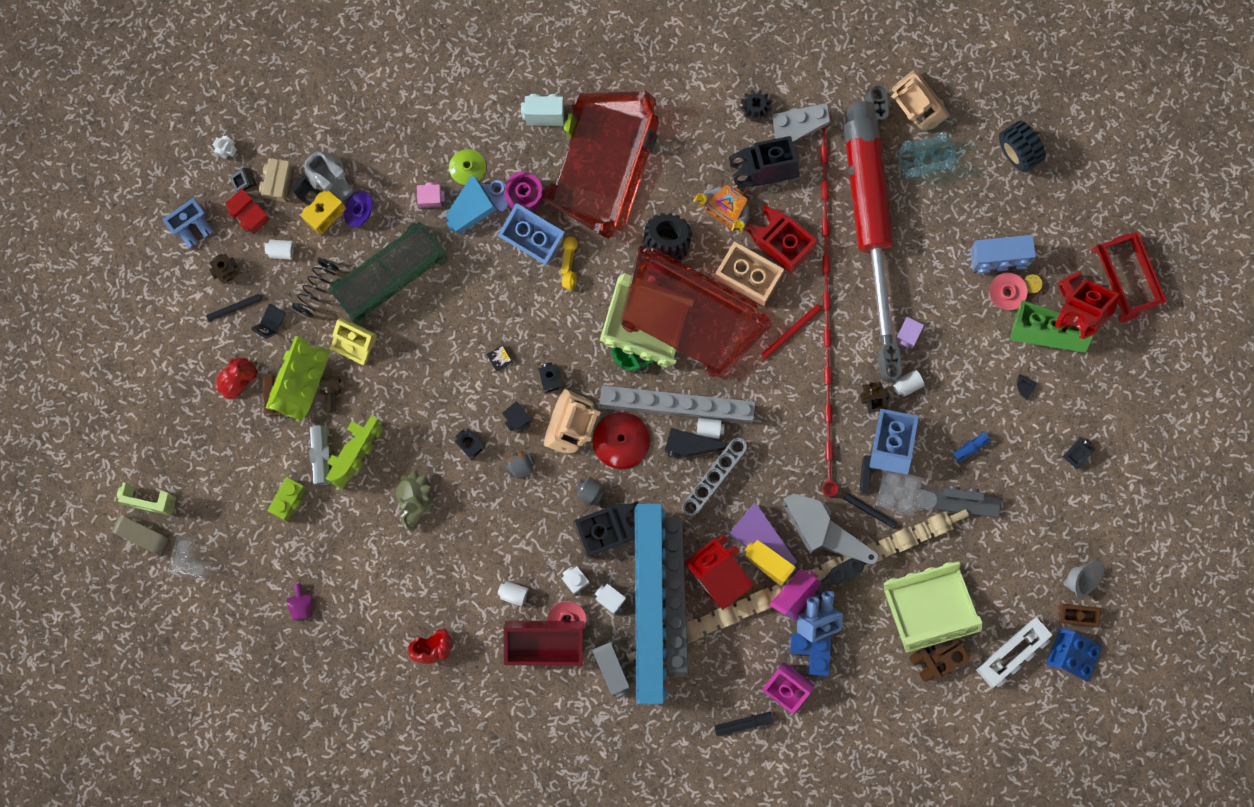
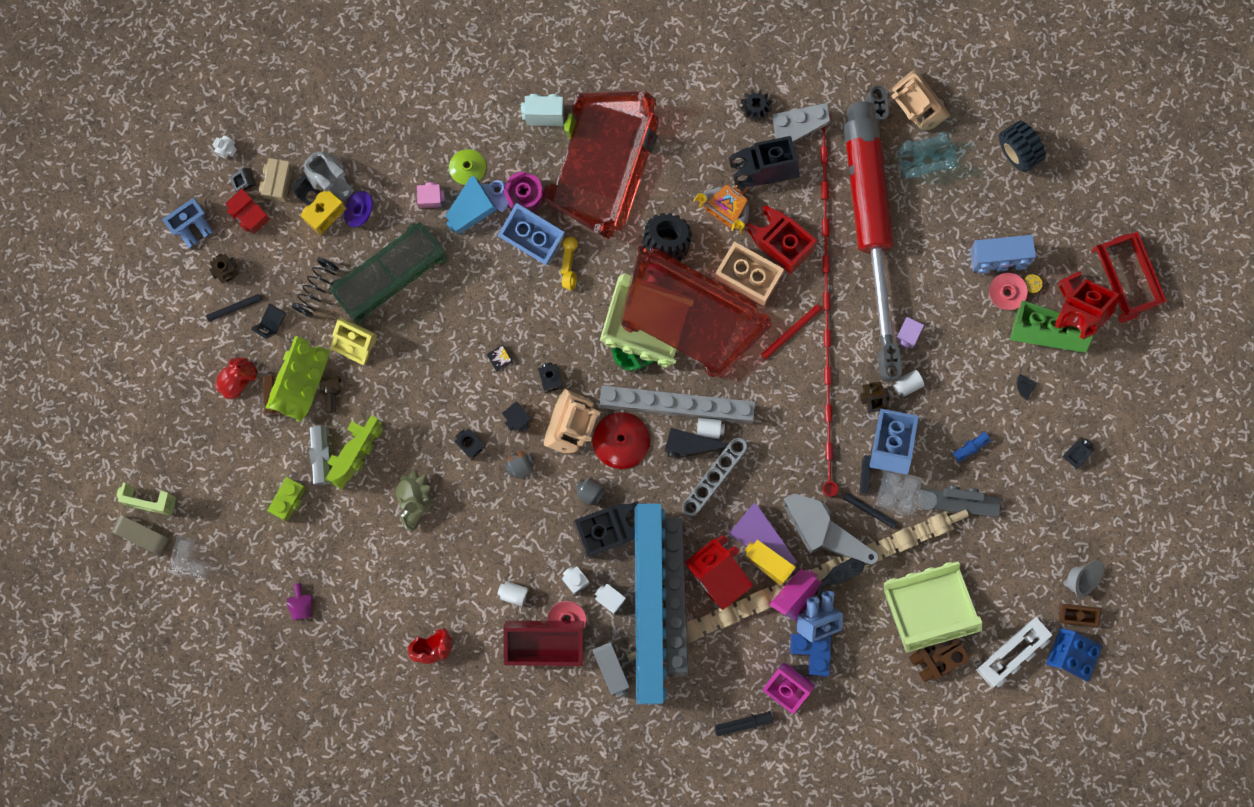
white brick [265,239,294,260] -> none

